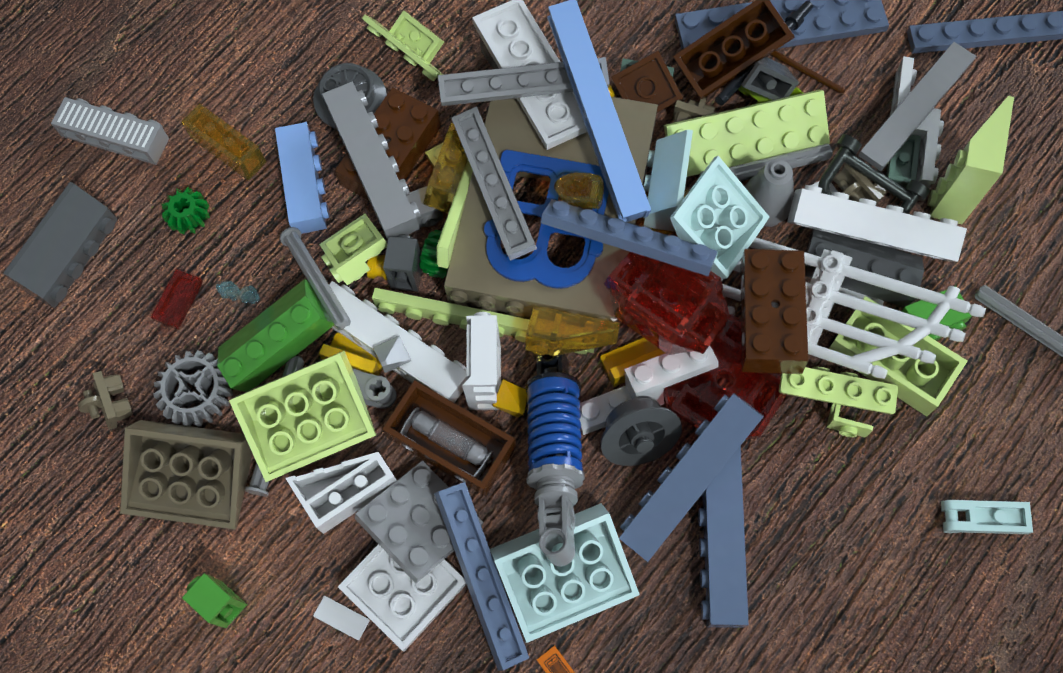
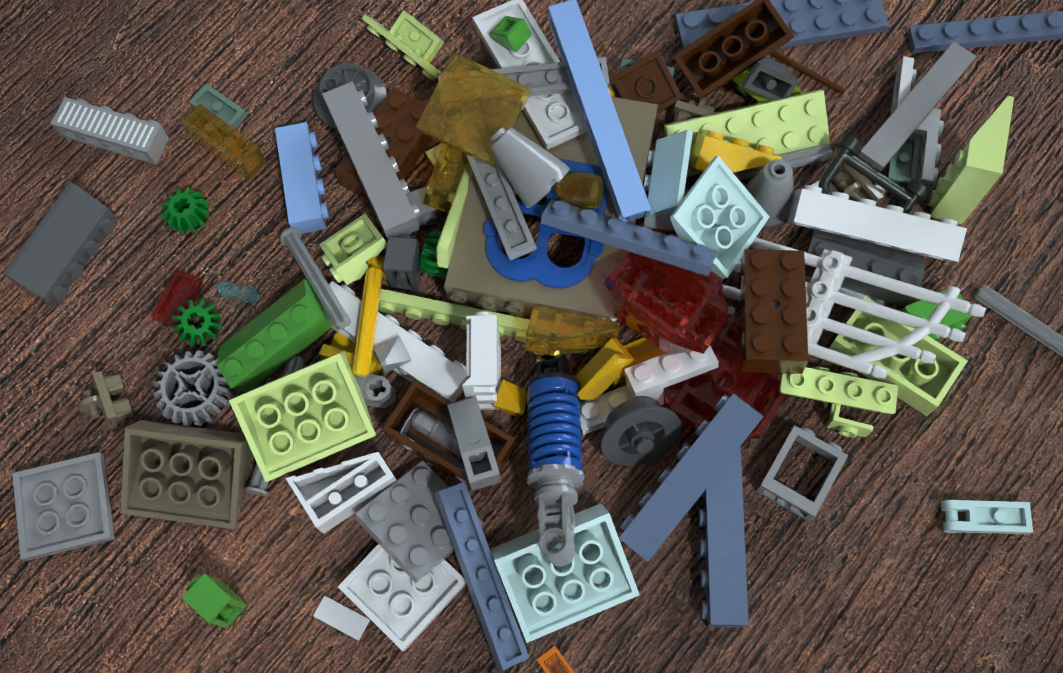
black bar [715,1,813,106] -> none
none -> light grey plate [12,452,115,561]
none -> green gear [172,299,222,347]
none -> sand green plate [189,84,248,134]
none -> yellow axle [352,267,383,377]
none -> clear yellow plate [416,52,532,167]
none -> light grey slope [447,396,502,491]
none -> bright green slope [489,16,532,52]
none -> light grey cone [490,127,570,208]
none -> yellow panel [575,338,634,400]
none -> yellow slope [688,130,782,173]
none -> light grey window [756,425,848,522]

